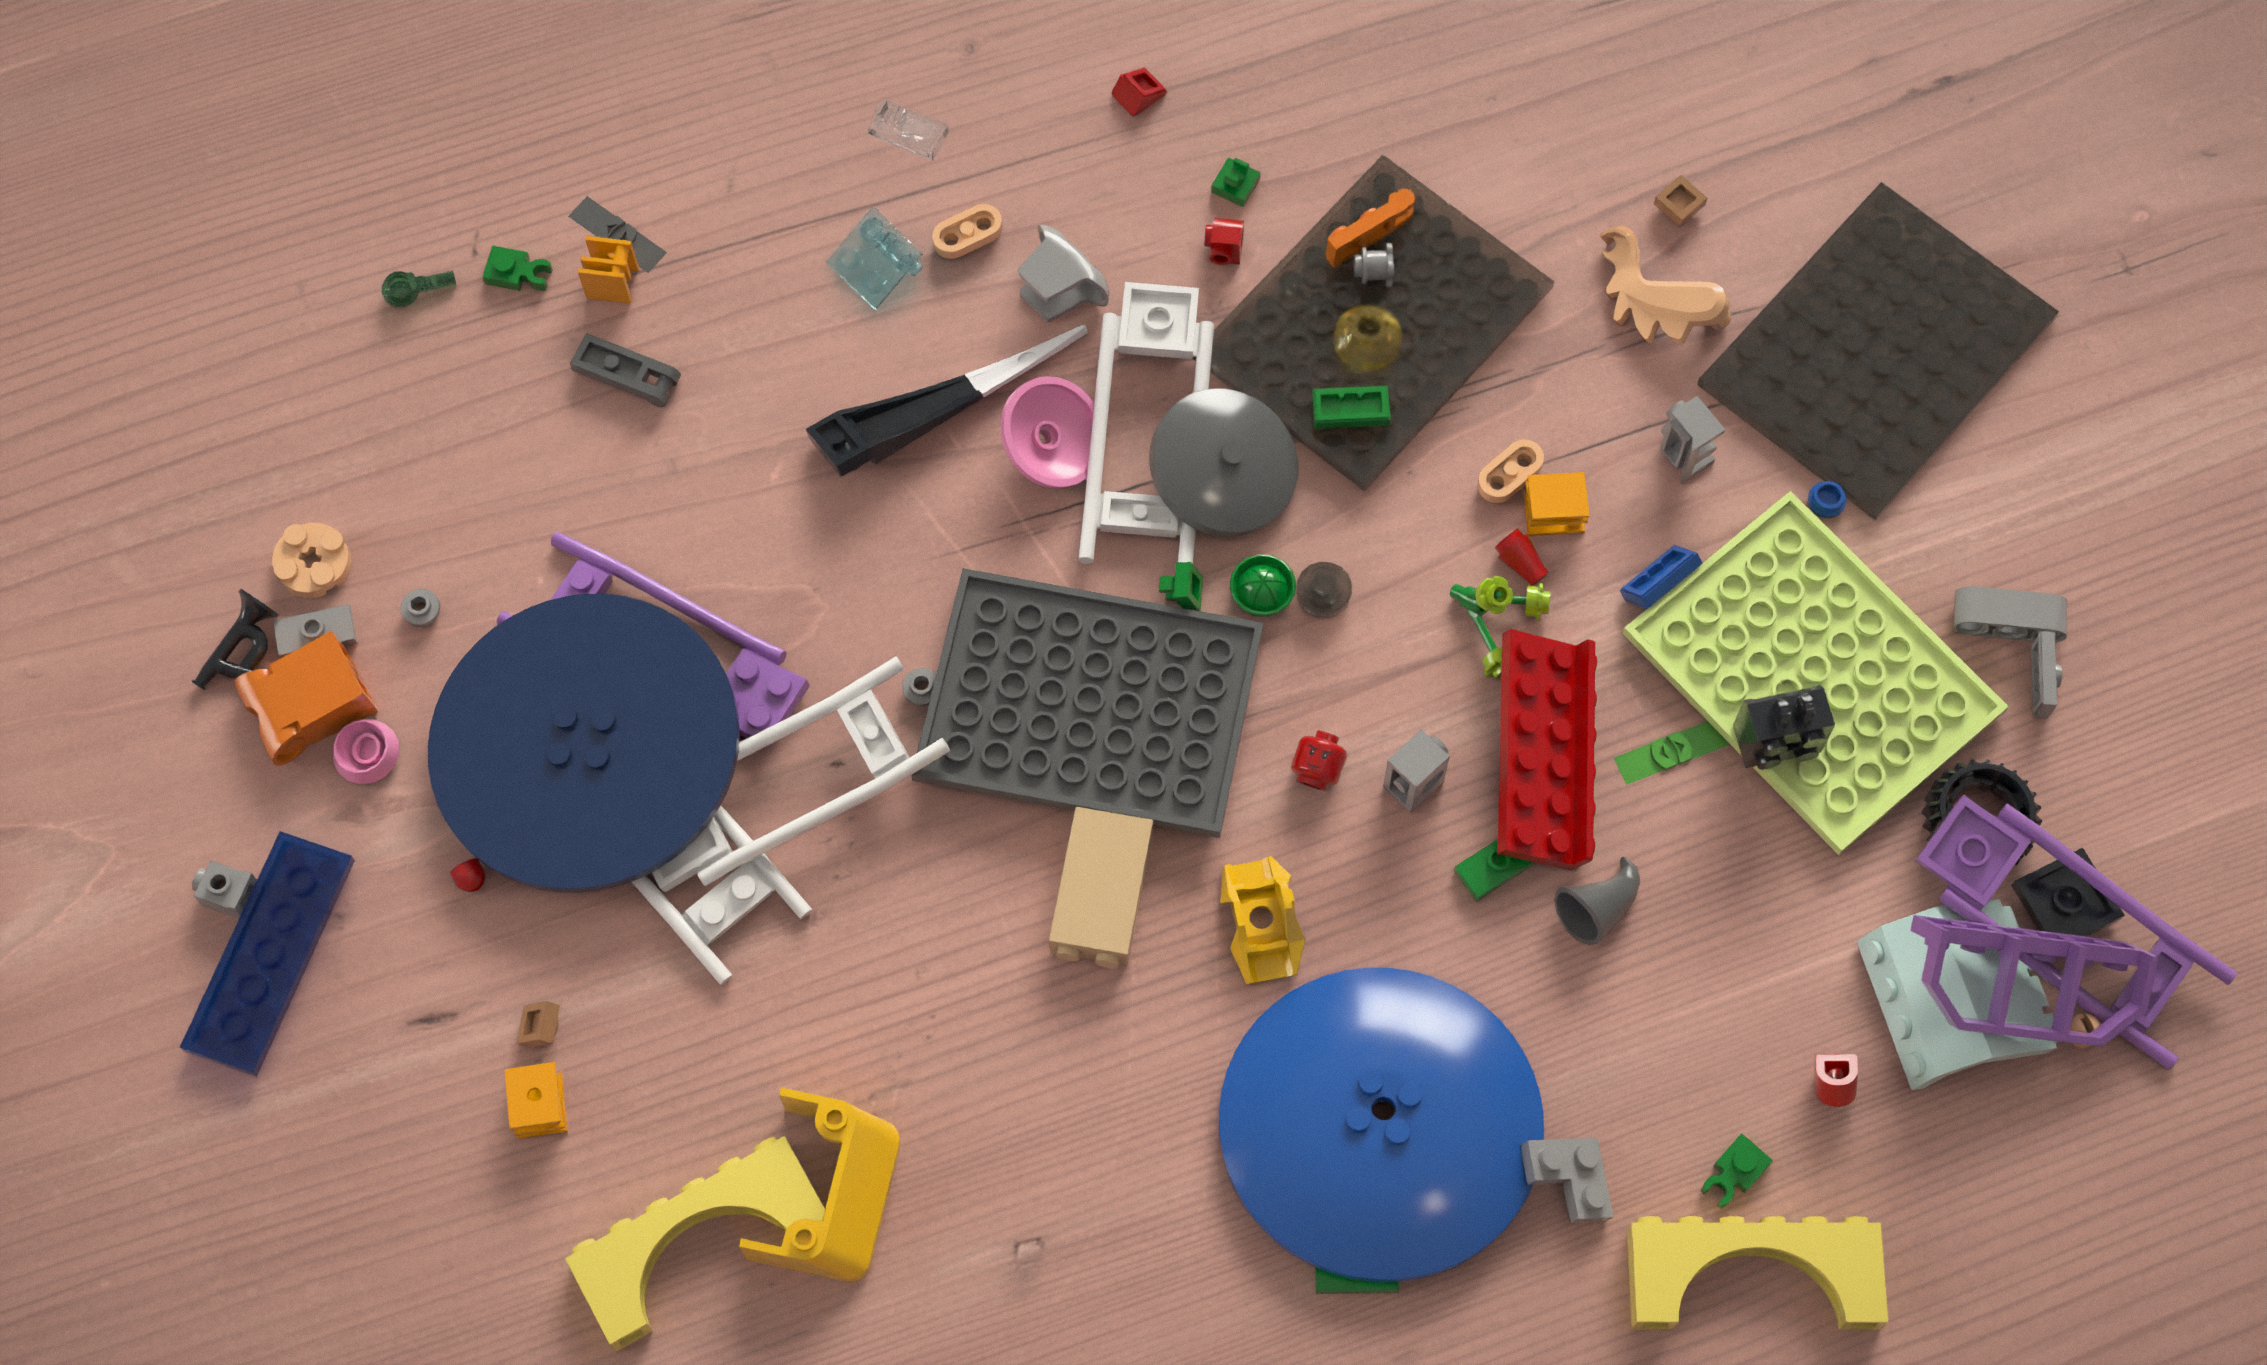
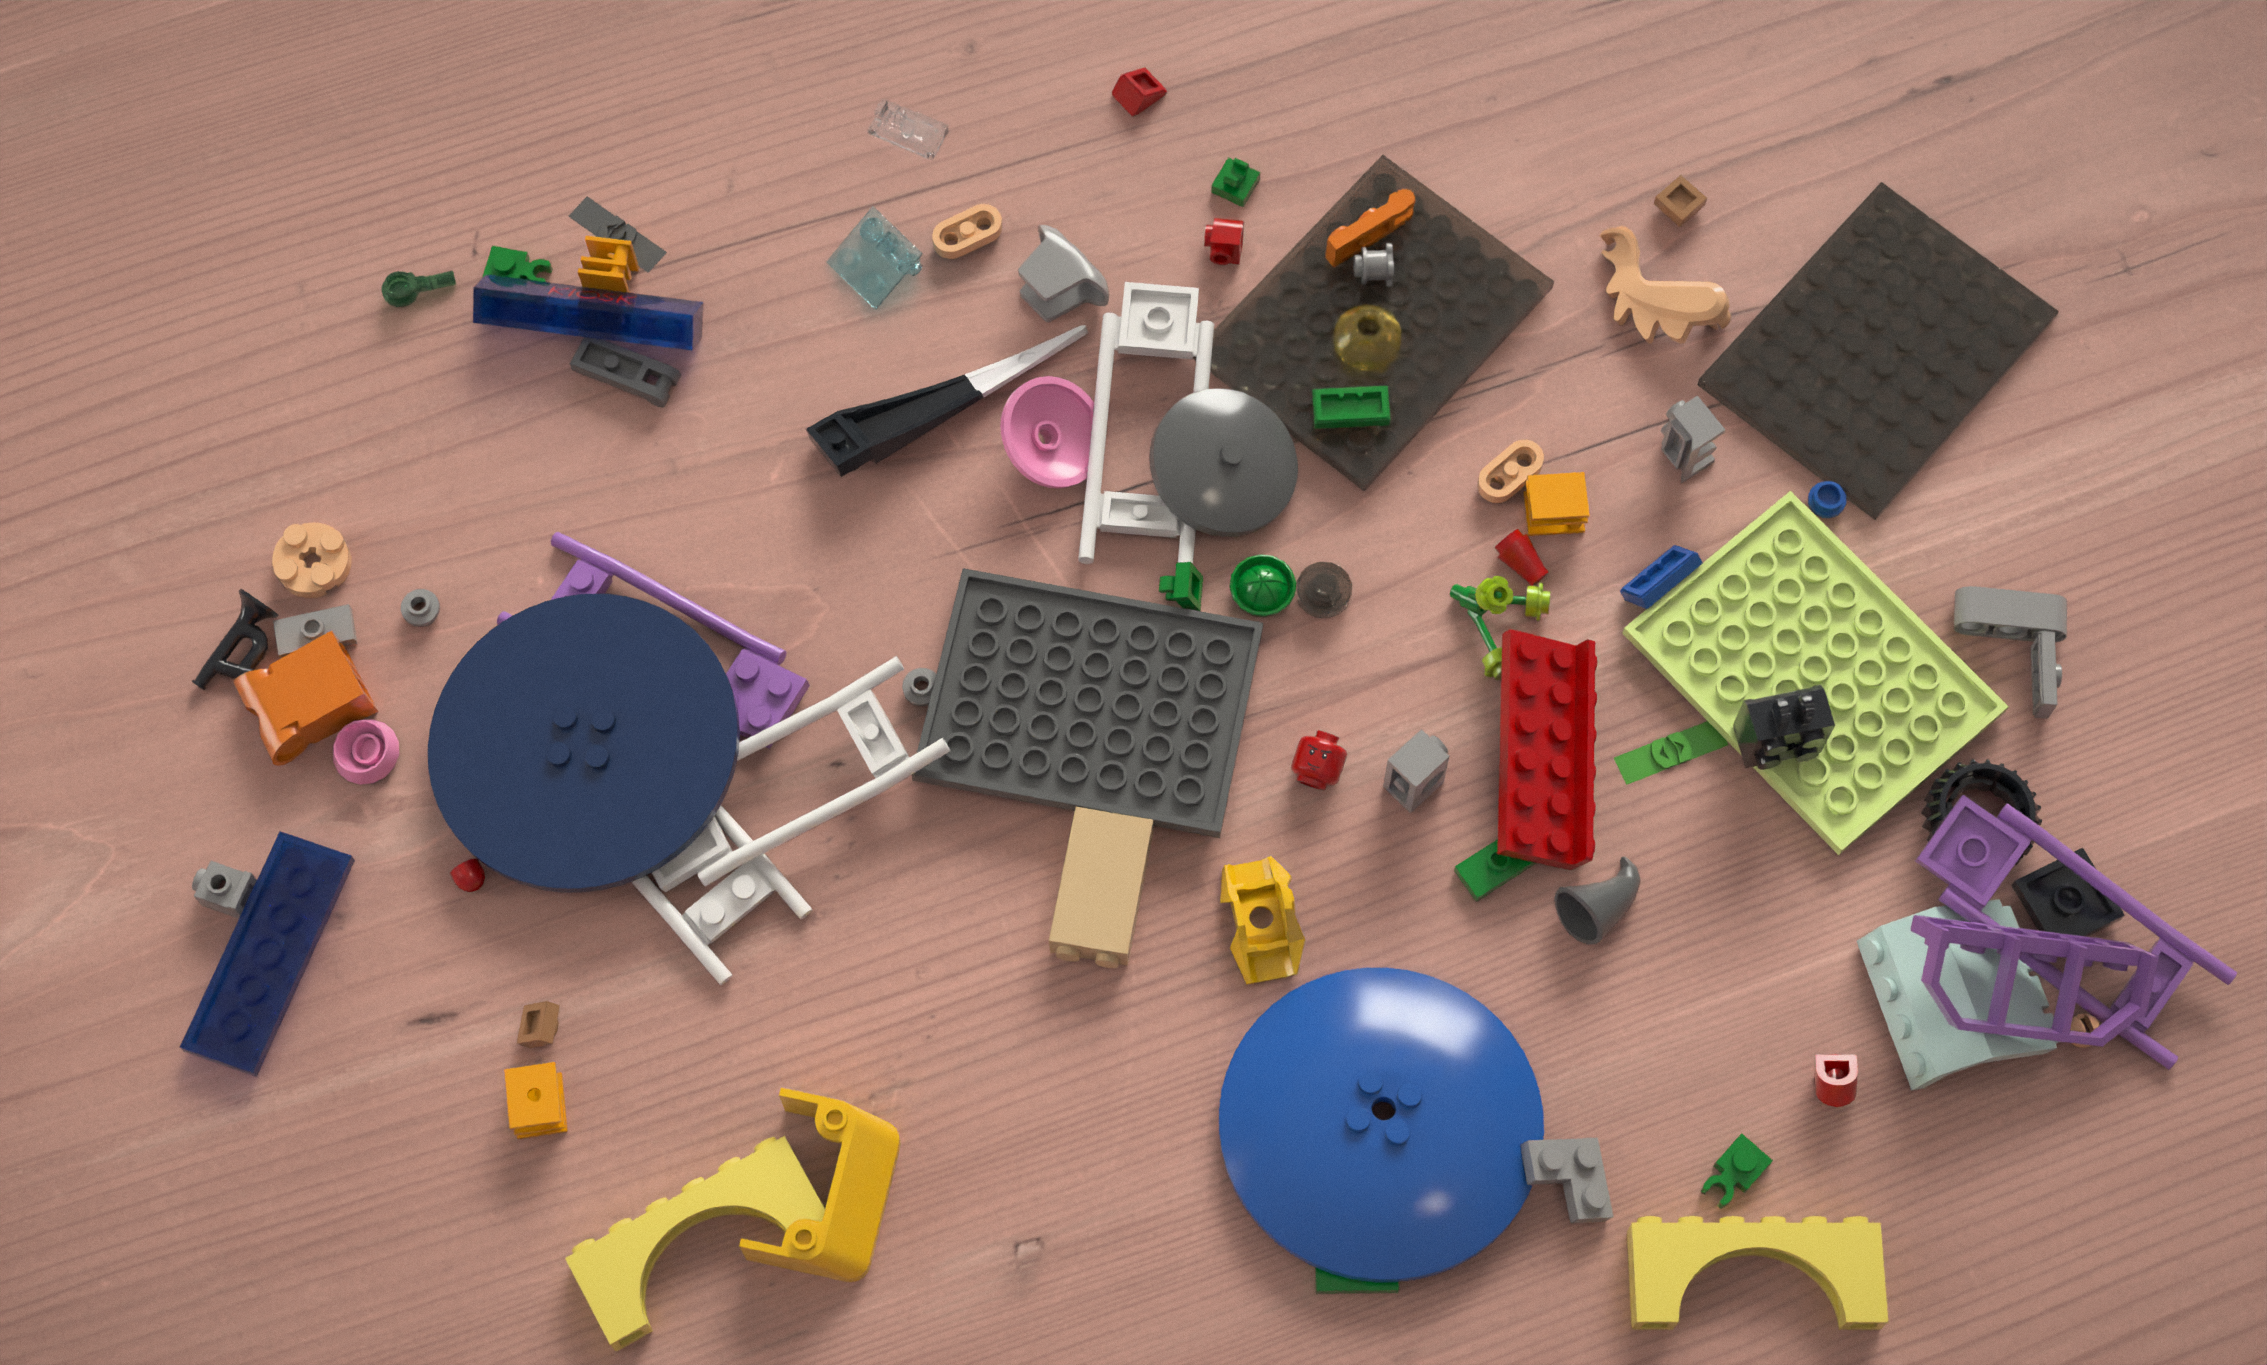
none -> clear blue brick [473,275,704,351]

